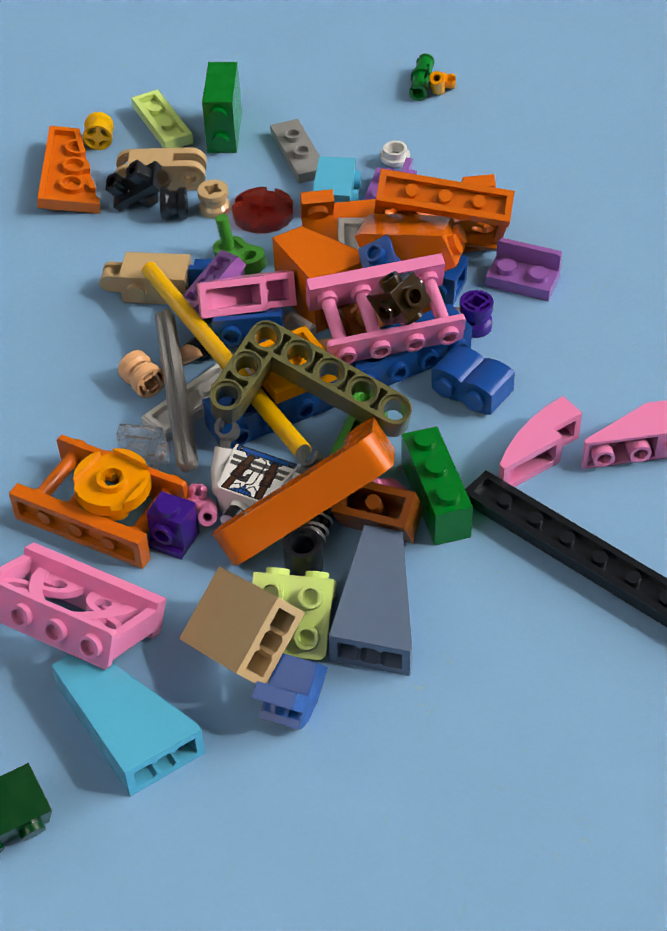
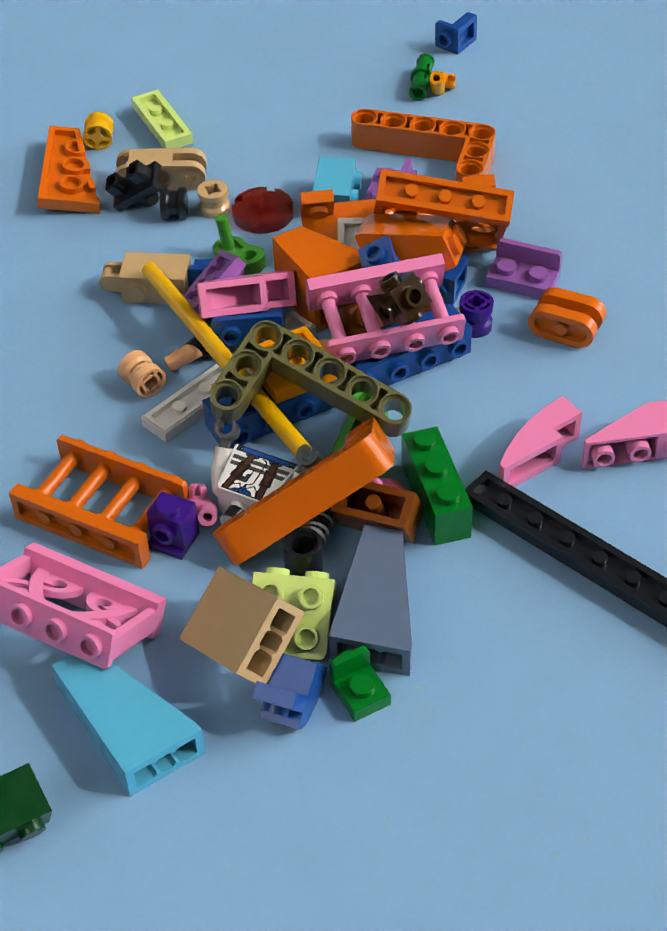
light orange plate [73,448,152,521] -> none
clear bracket [116,424,170,471] -> none
light grey axle [155,309,199,473] -> none
green brick [202,62,242,153] -> none
light grey plate [270,119,320,183] -> none
white plate [380,141,410,168] -> none
blue brick [431,345,515,415] -> none
none -> green bracket [329,645,391,722]
none -> orange beam [351,109,496,182]
none -> blue bracket [435,12,477,54]
none -> orange brick [528,287,607,348]

